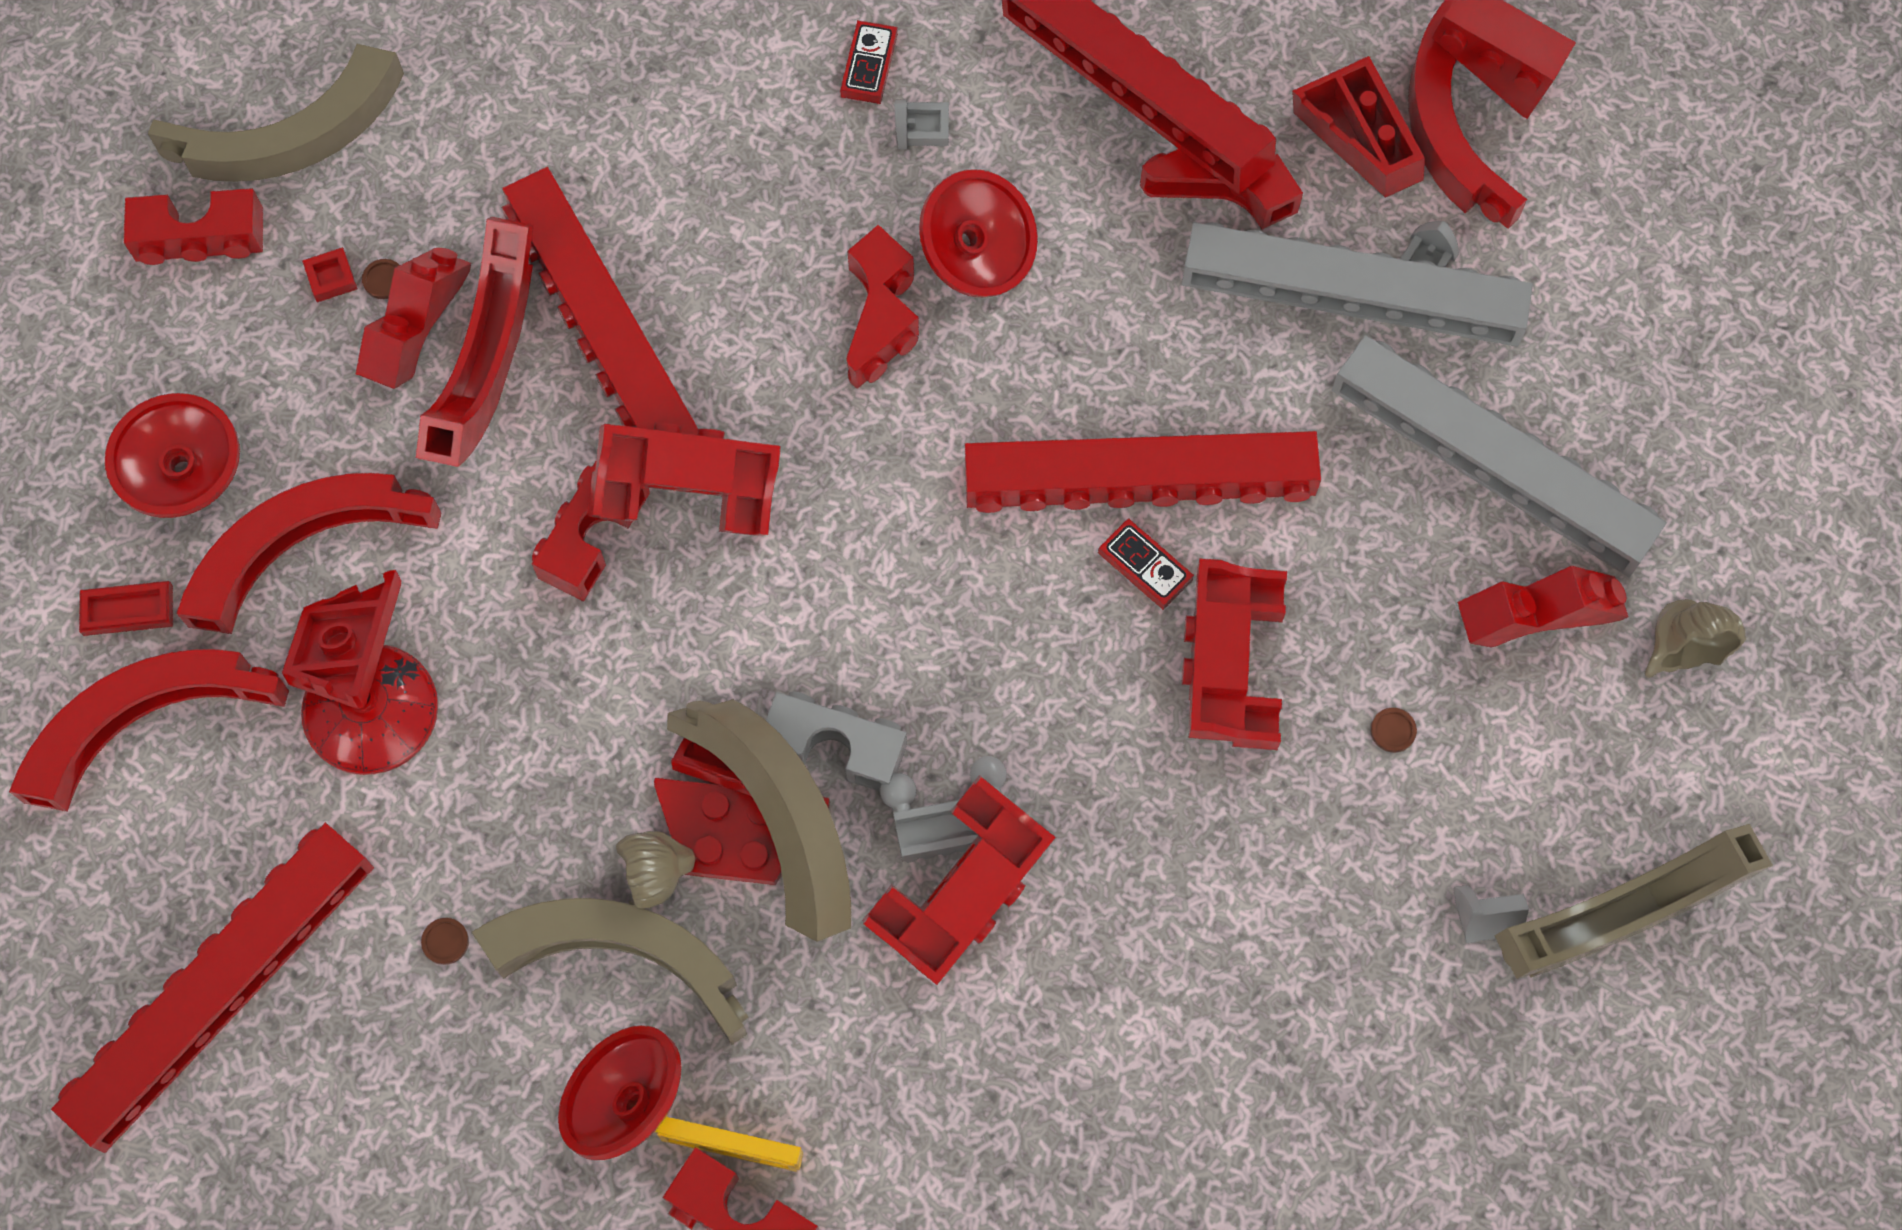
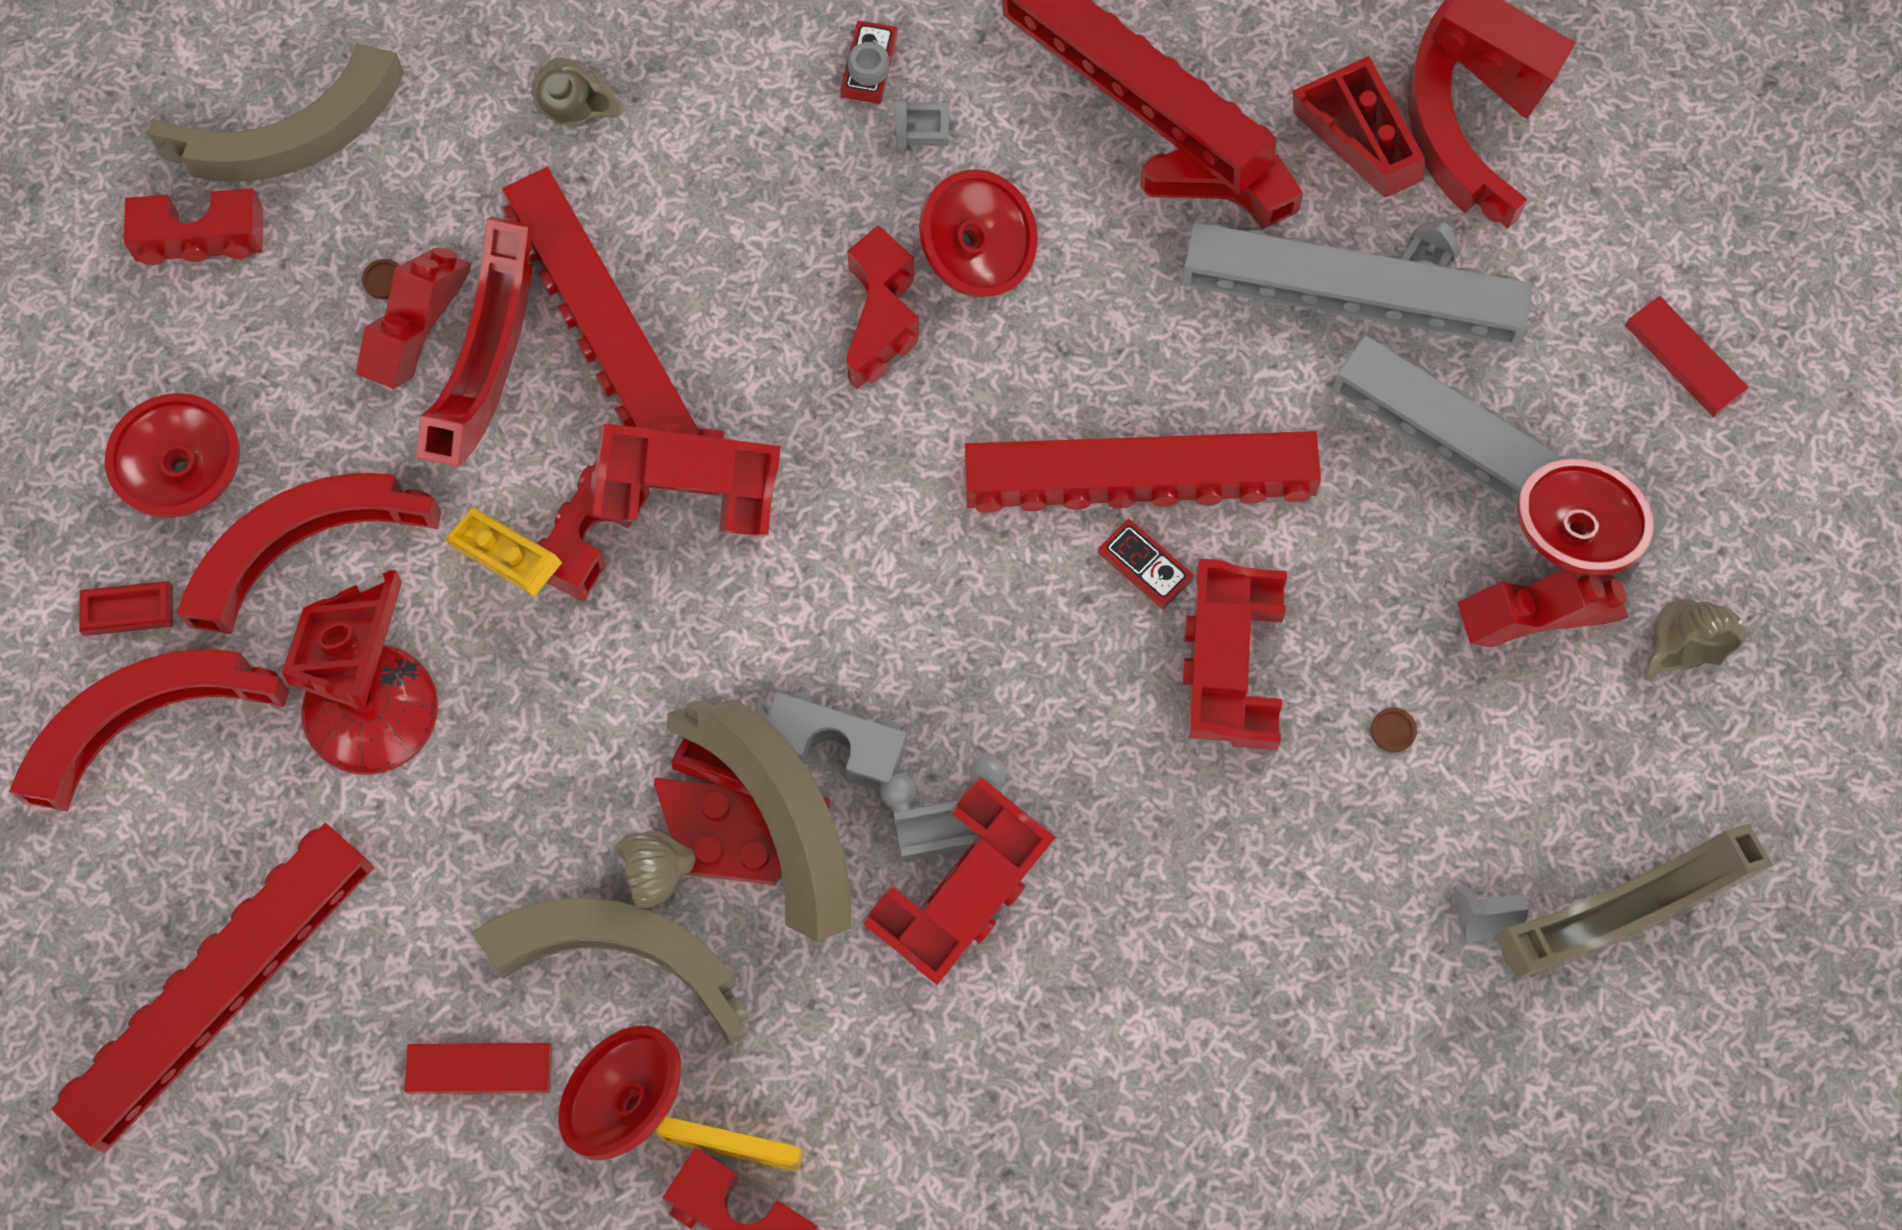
red tile [302,247,358,303] -> none
copper piece [421,918,469,965] -> none
none -> red tile [404,1043,552,1094]
none -> yellow tile [445,506,562,597]
none -> dark tan hair [531,58,625,126]
none -> light grey tile [848,42,889,86]
none -> red dish [1517,459,1654,575]
none -> red tile [1625,296,1749,418]

